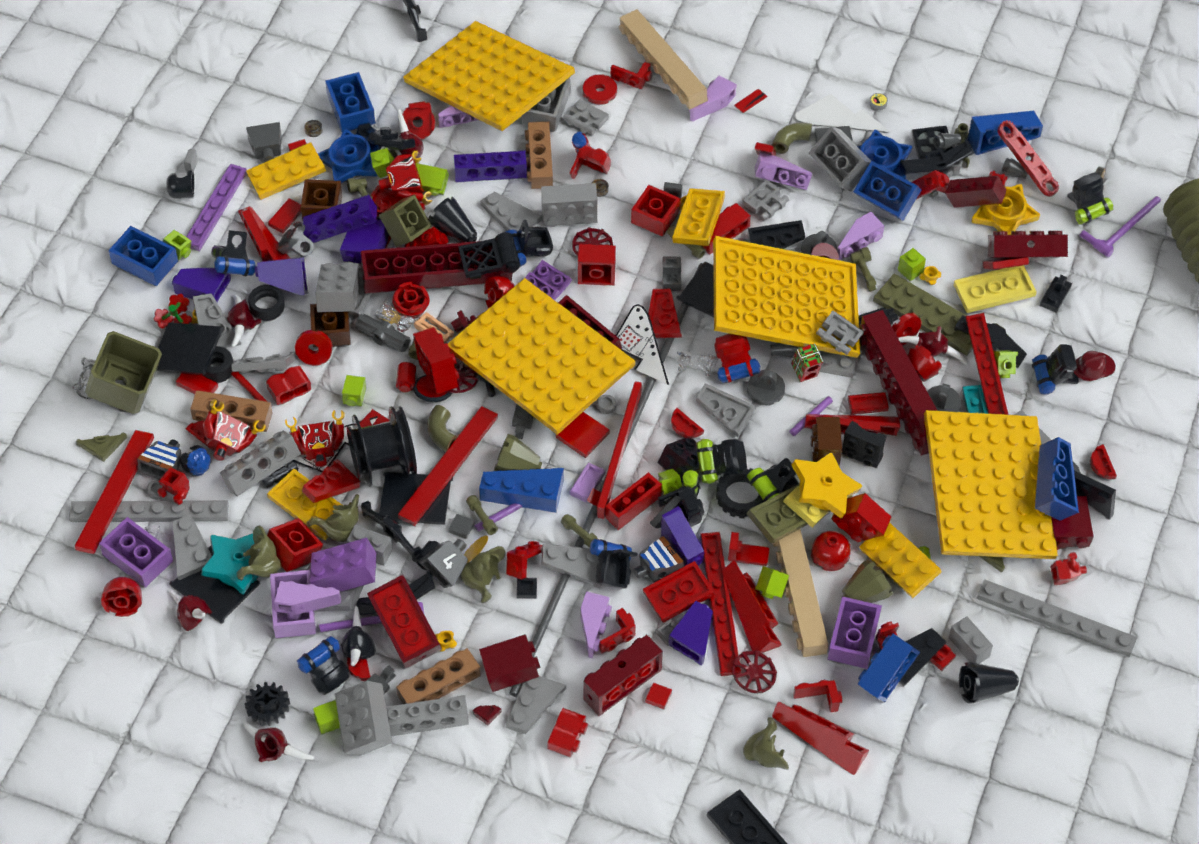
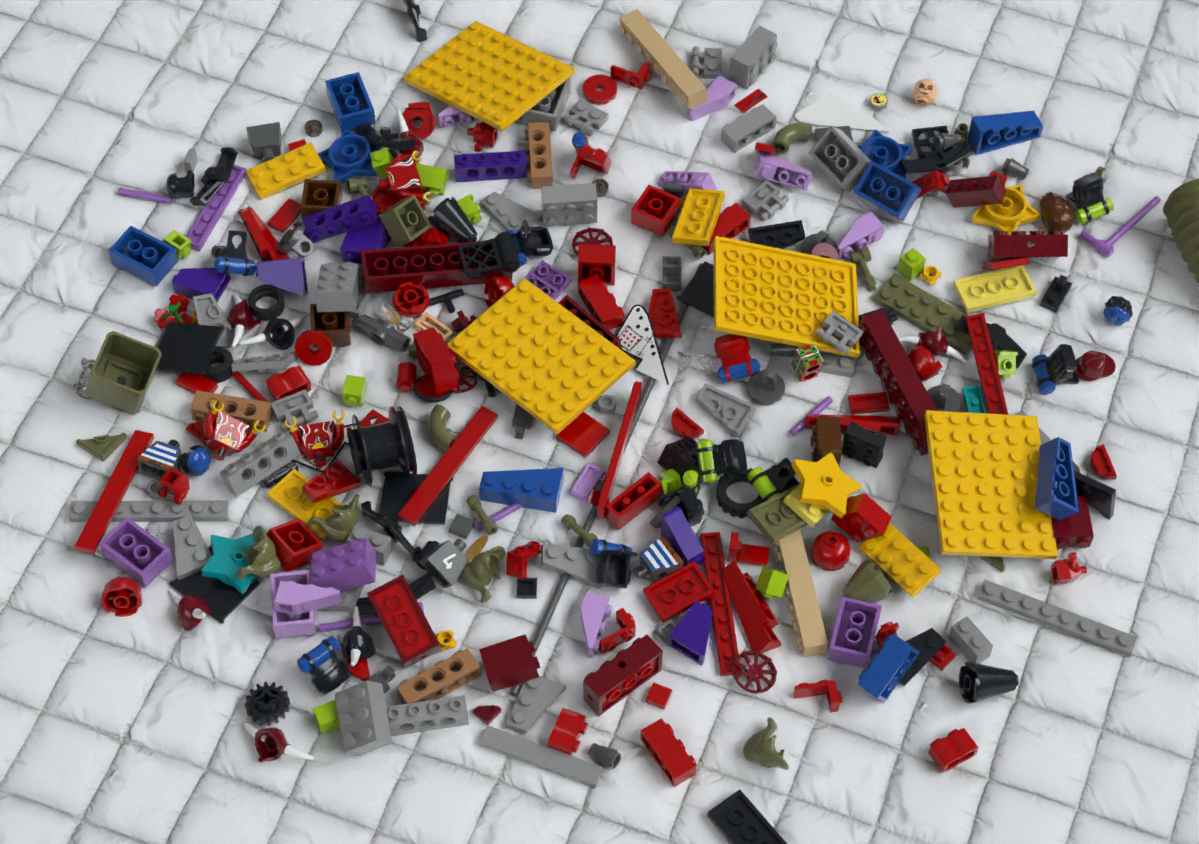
olive cone [494,434,542,471] -> none
red wedge [772,701,869,775] -> none
red tile [892,313,922,346] -> none
piece [997,120,1059,197] -> none
none -> medium lavender bar [118,187,172,204]
none -> black plate [190,147,238,206]
none -> black helmet [239,314,306,350]
none -> light grey plate [271,389,318,431]
none -> black piece [429,289,464,313]
none -> lime brick [457,194,482,225]
none -> red piece [467,122,498,152]
none -> light grey tile [480,725,603,788]
none -> red brick [578,274,624,330]
none -> dark grey cone [589,743,621,769]
none -> red brick [640,718,697,787]
none -> lavender slope [657,171,717,196]
none -> light grey plate [690,46,722,79]
none -> light grey brick [721,104,776,153]
none -> light grey brick [729,25,778,90]
none -> light nougat head [912,79,937,106]
none -> red brick [928,728,979,773]
none -> reddish brown hair [1039,192,1074,234]
none -> piece [1103,296,1133,326]

